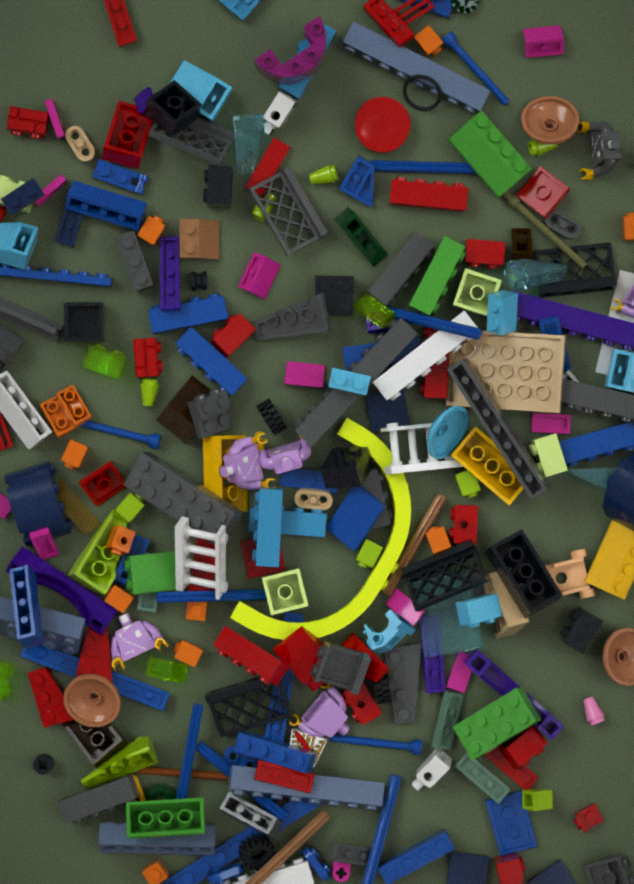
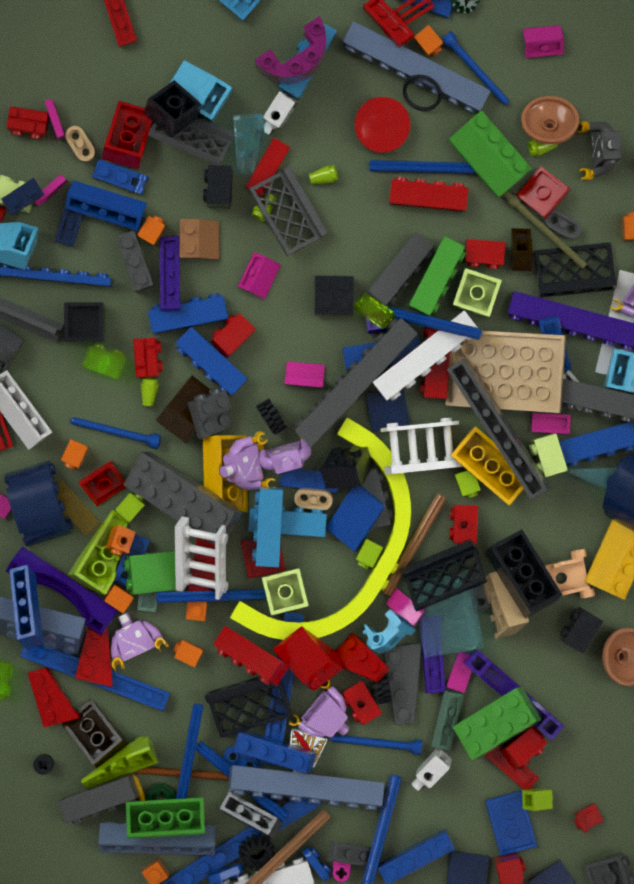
dark pink tile [30,527,60,560] -> none
orange slope [39,385,92,438] -> none
nougat dish [64,674,121,727] -> none
dark purple slope [134,87,153,115] -> none
clear neon green slope [145,655,188,683] -> none
black wheel [191,271,208,291] -> none
dark grey wing [253,292,331,341] -> none
red tile [254,760,315,794] -> none
dark grey panel [310,641,371,695] -> none
medium azure brick [328,367,371,395] -> none
dark green slope [334,207,388,267] -> none
blue wing [339,155,375,207] -> none
orange brick [426,526,451,555] -> none
medium azure dish [427,406,469,459] -> none
sand green plate [455,752,511,804] -> none
medium azure brick [456,594,502,628] -> none
medium azure brick [487,290,518,335] -> none
clear light blue slope [503,259,568,292] -> none
bright pink cone [583,696,605,726] -> none

